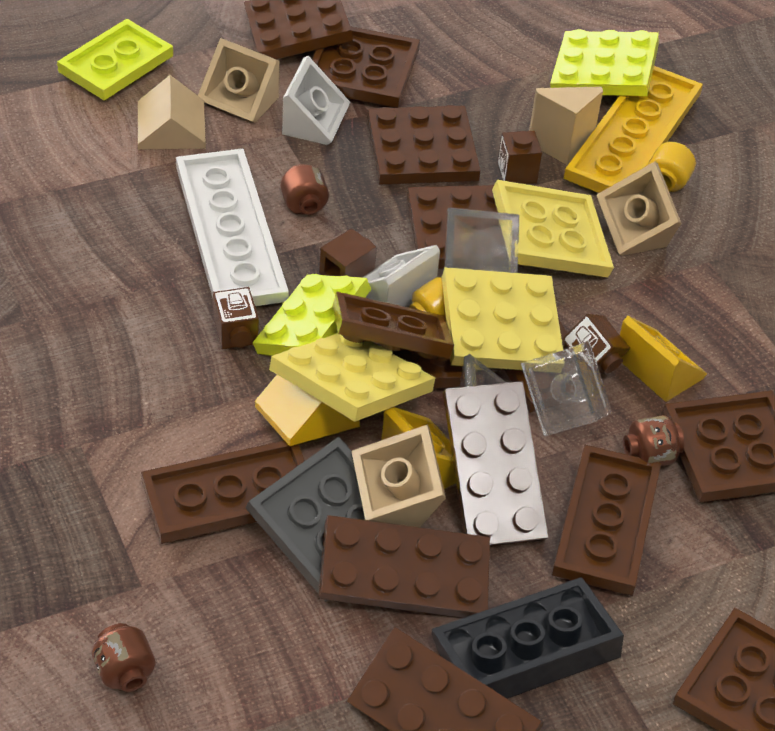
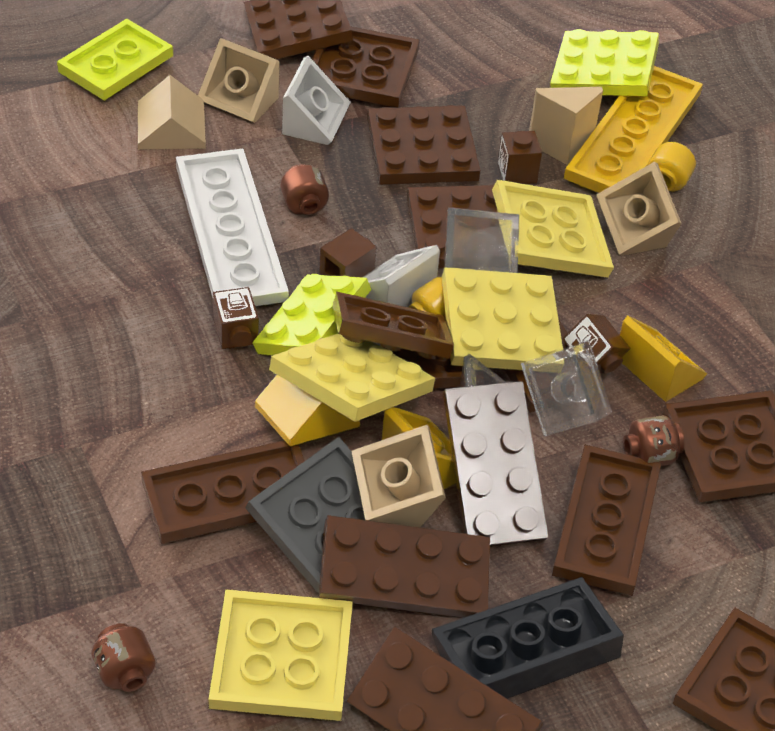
none -> light yellow plate [209,590,353,721]

